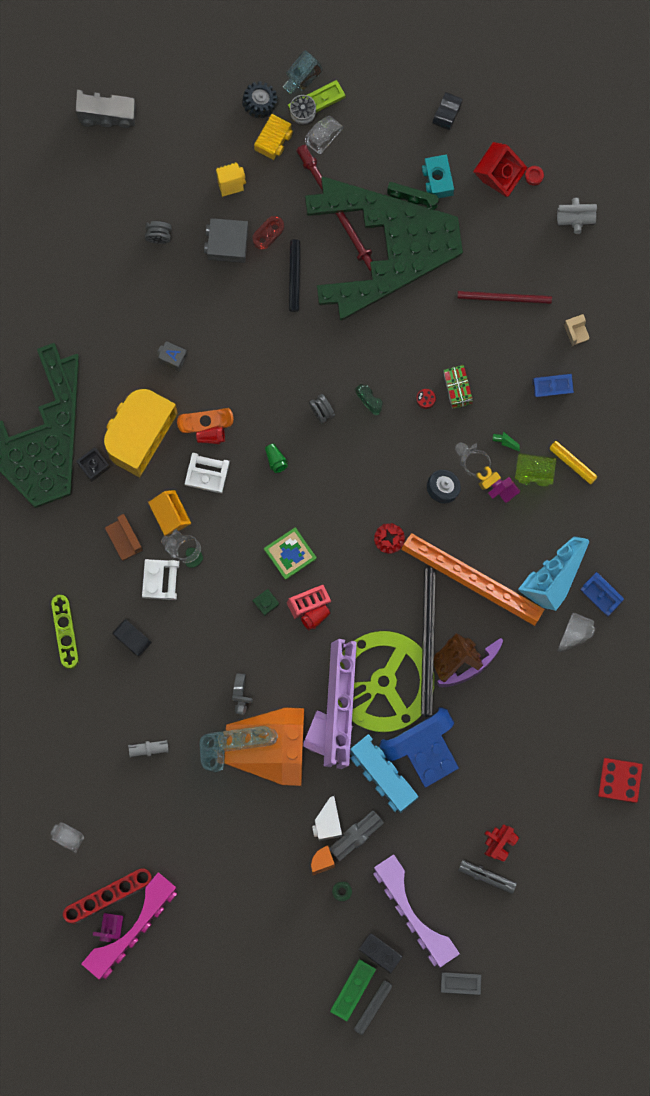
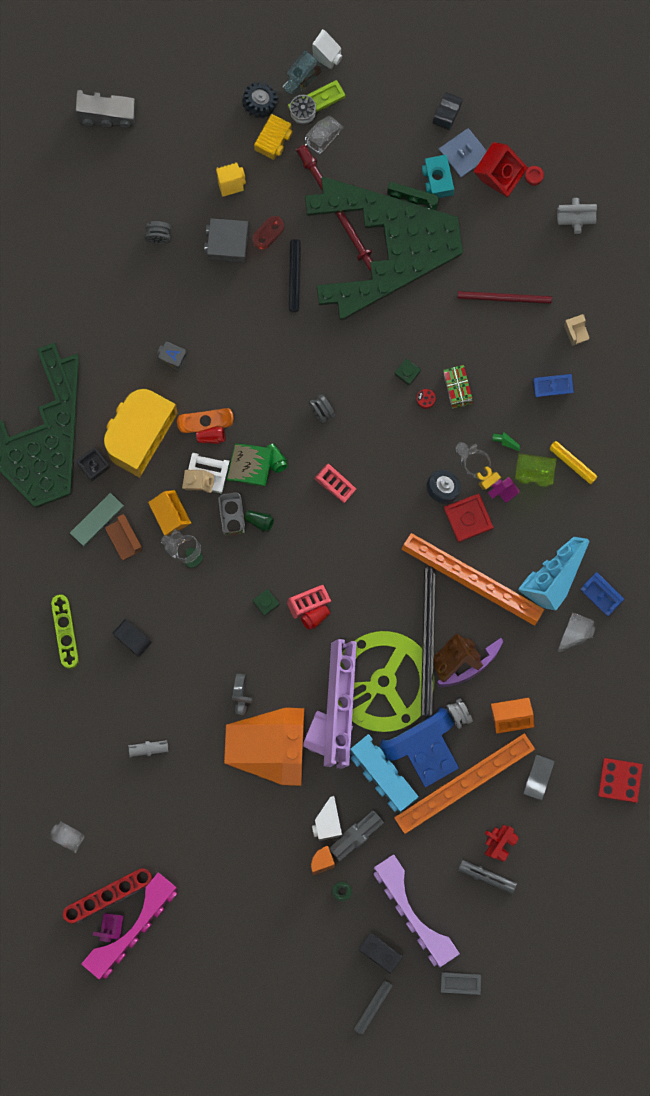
white plate [142,559,180,600] -> none
clear light blue beam [200,726,278,772] -> none
tile [264,527,317,580] -> none
green plate [330,959,376,1021] -> none
clear green plate [354,384,383,415] -> none
red gear [374,523,405,554] -> none
none -> sand green tile [70,493,124,547]
none -> tan bracket [182,470,214,493]
none -> light grey piece [219,493,245,536]
none -> slope [227,444,274,486]
none -> dark green cone [244,510,274,532]
none -> white slope [312,29,342,69]
none -> coral slope [314,463,356,503]
none -> orange plate [394,733,535,835]
none -> dark green plate [395,359,421,386]
none -> sand blue piece [439,128,487,178]
none -> red tile [444,493,494,543]
none -> light grey wheel [446,698,473,729]
none -> orange brick [491,698,534,734]
none -> dark grey slope [523,754,555,800]

